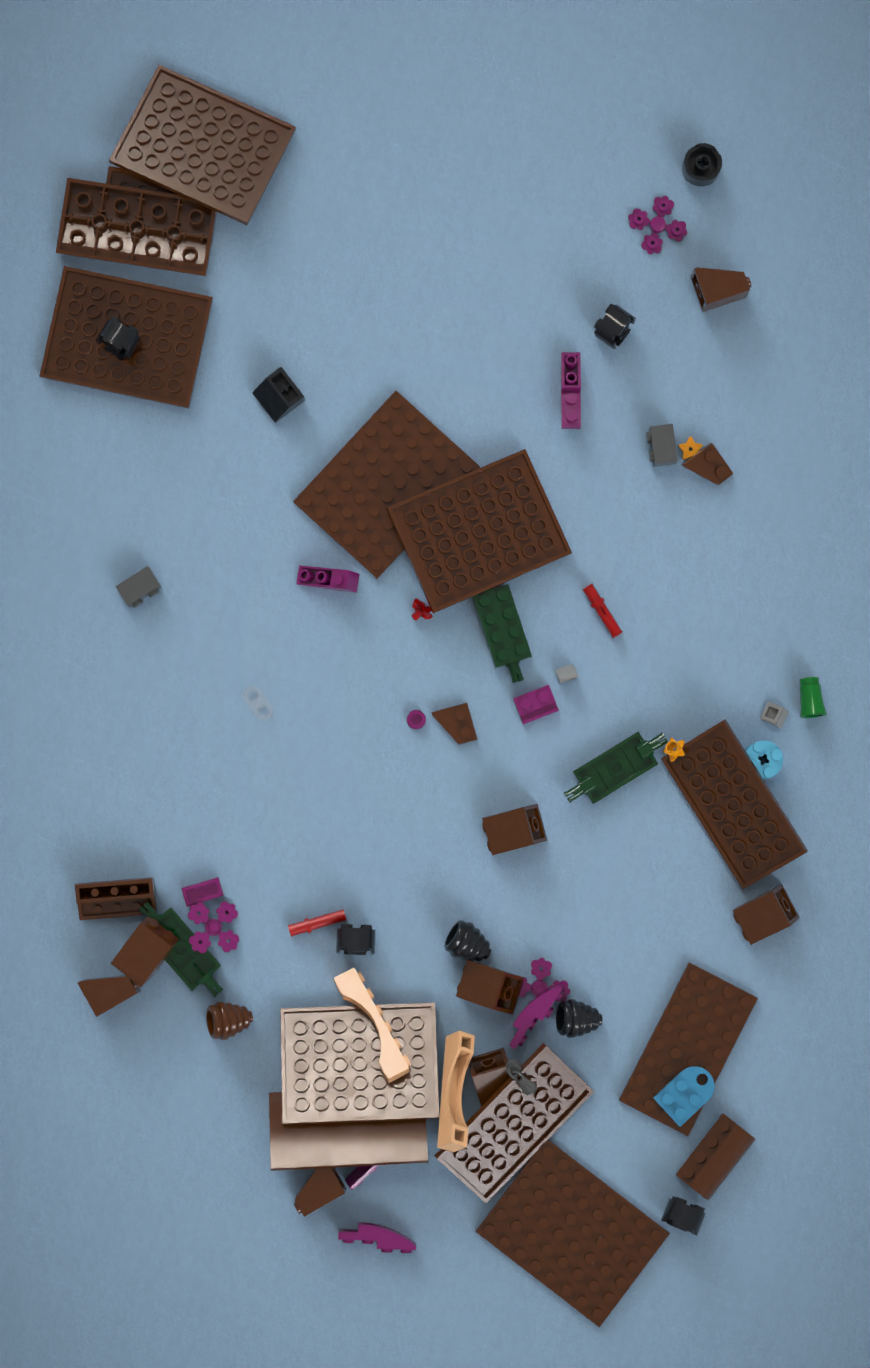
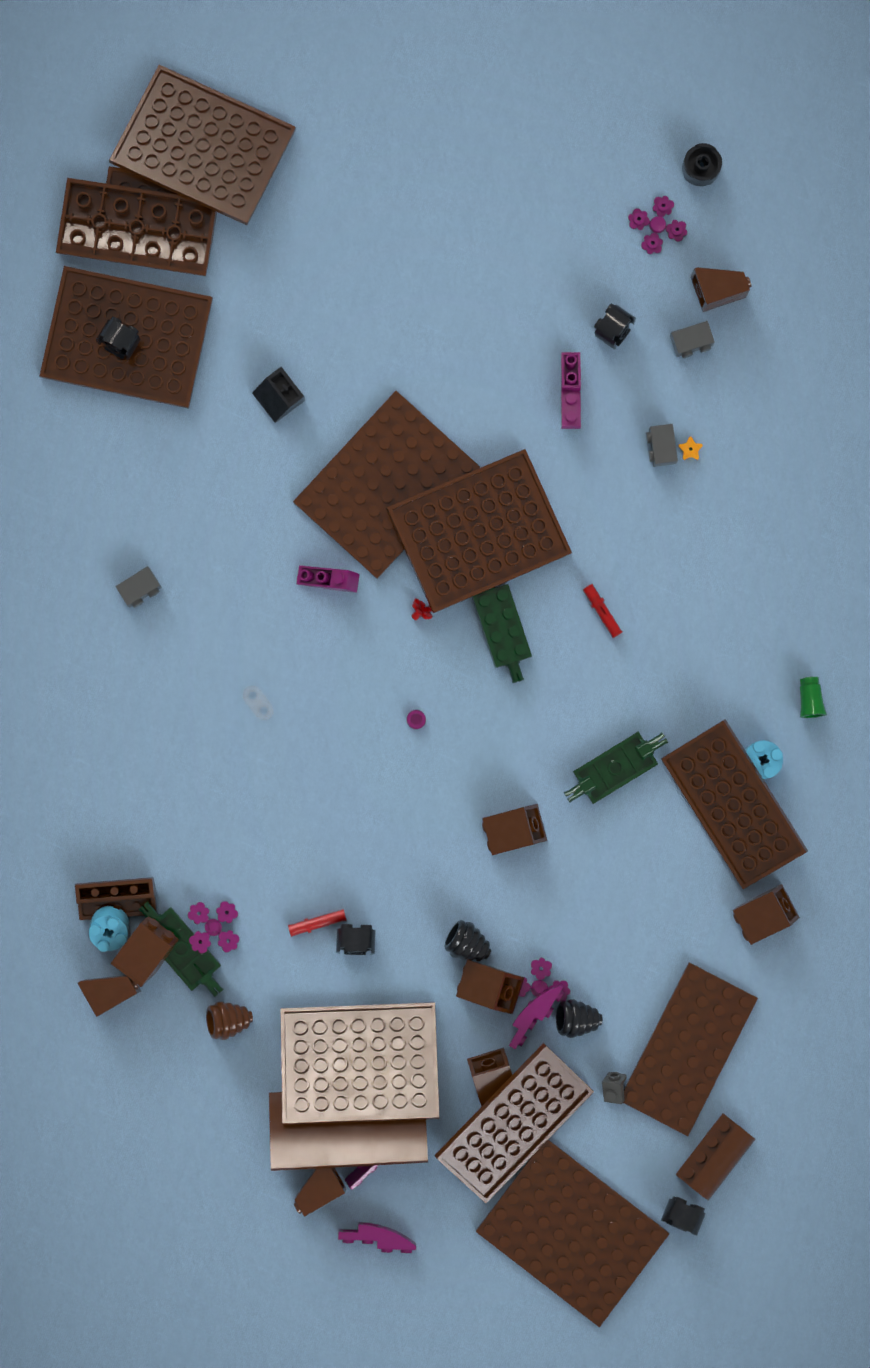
magenta plate [181,877,224,907] -> none
light nougat arch [334,968,411,1083] -> none
reddish brown wing [432,703,477,745] -> none
light nougat arch [437,1031,475,1152] -> none
dark grey piece [505,1059,537,1095] -> none
magenta plate [513,685,559,724] -> none
light grey slope [555,665,578,683] -> none
dark azure plate [653,1066,715,1127] -> none
light orange plate [663,738,685,762] -> none
reddish brown wing [681,443,733,485] -> none
light grey slope [760,701,789,728] -> none
none -> medium azure brick [89,906,129,952]
none -> dark grey bracket [602,1072,627,1104]
none -> dark grey brick [670,321,715,358]

